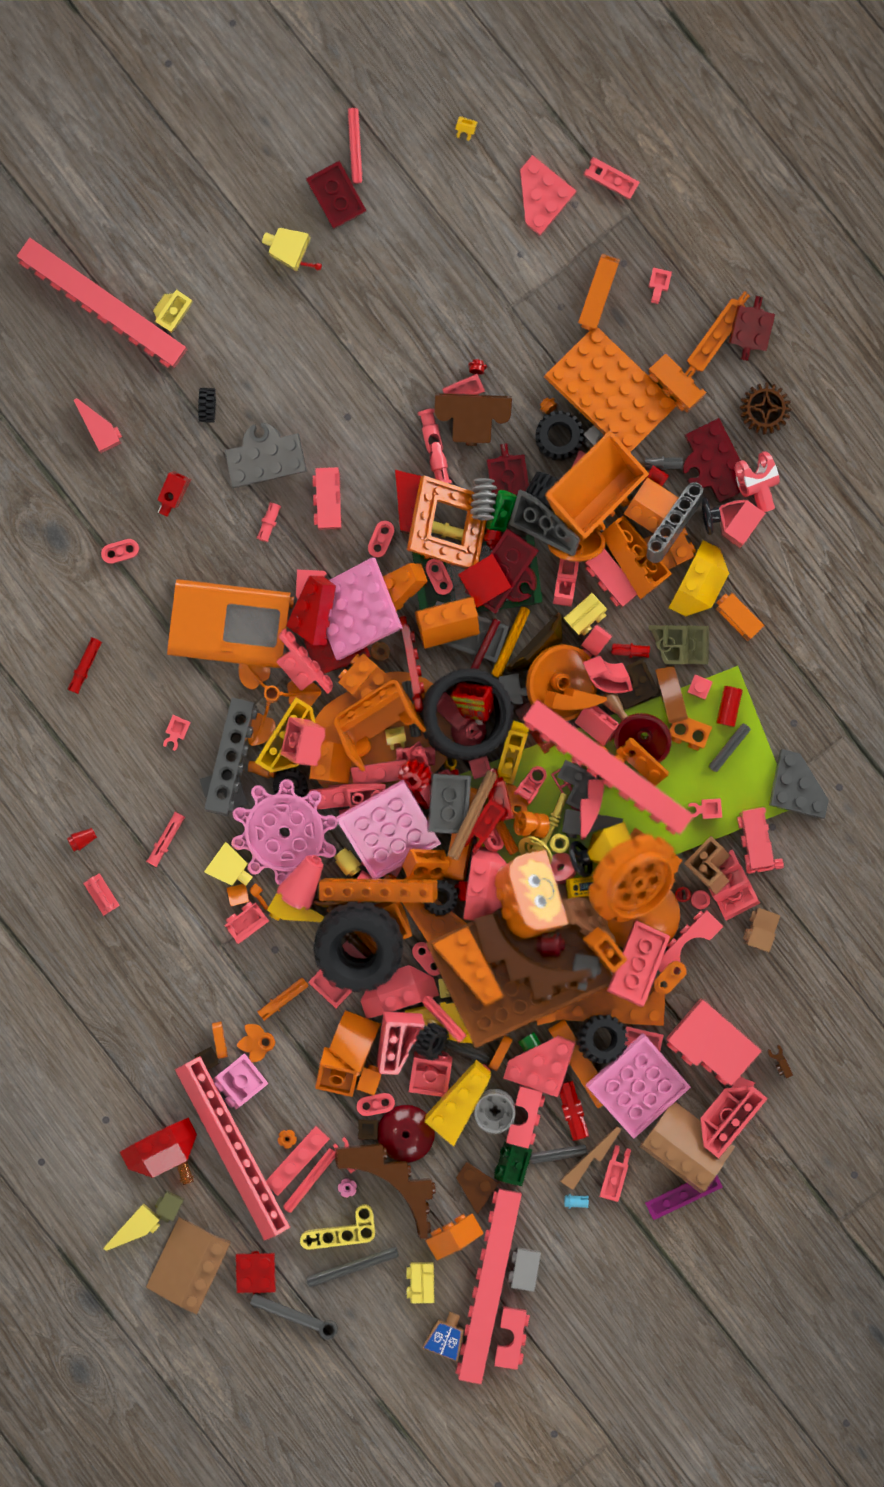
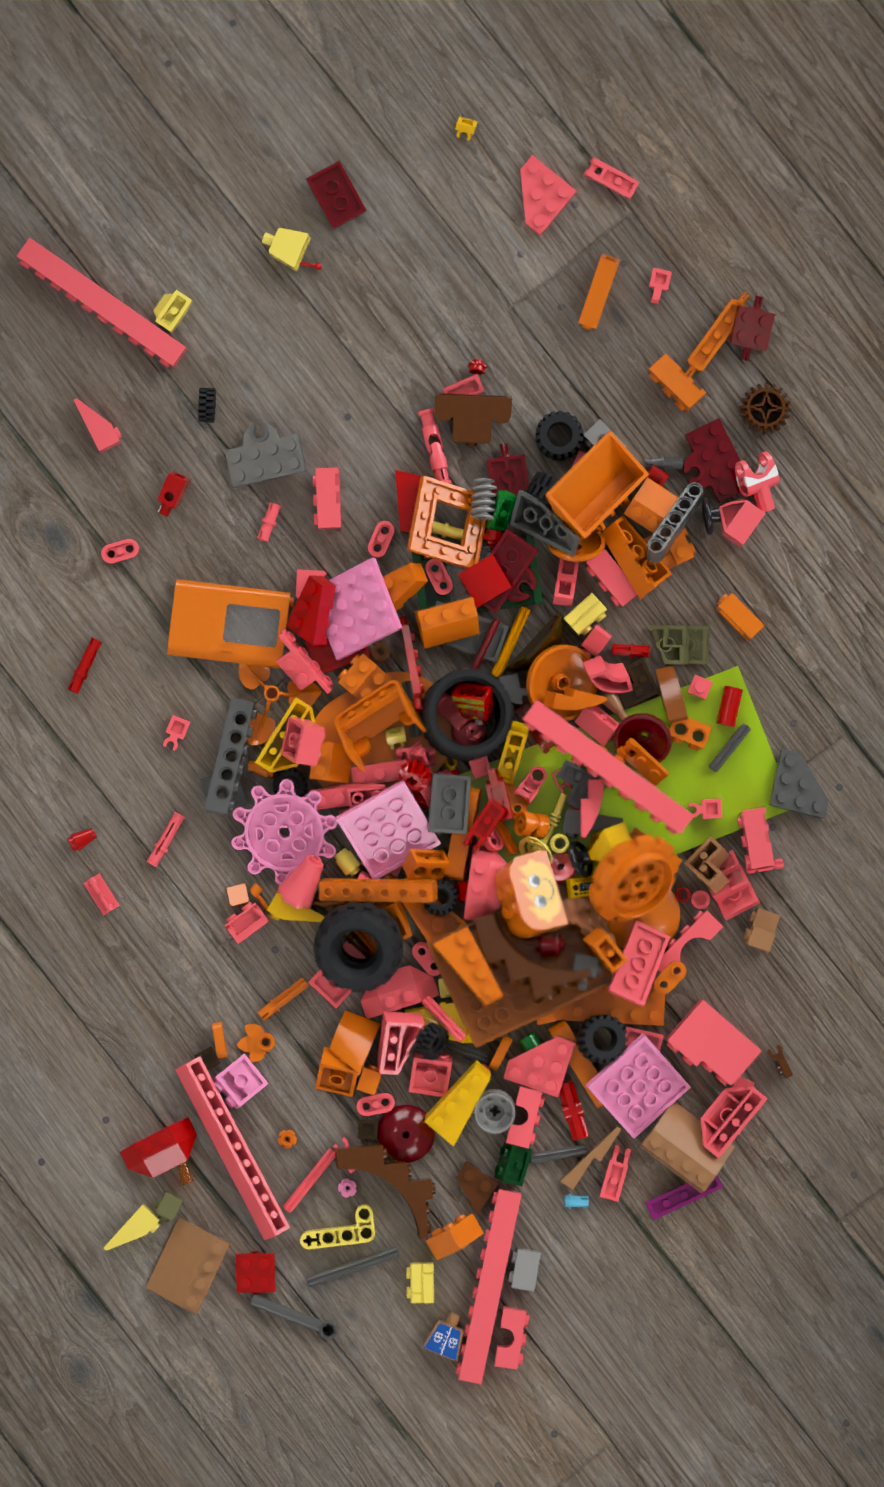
light yellow torso [204,842,253,886] -> none
coral plate [266,1126,330,1196] -> none
coral axle [348,108,362,184] -> none
medium nougat axle [448,771,497,860] -> none
orange plate [540,397,558,415] -> none
orange plate [544,327,676,453] -> none
yellow wedge [669,540,729,617] -> none

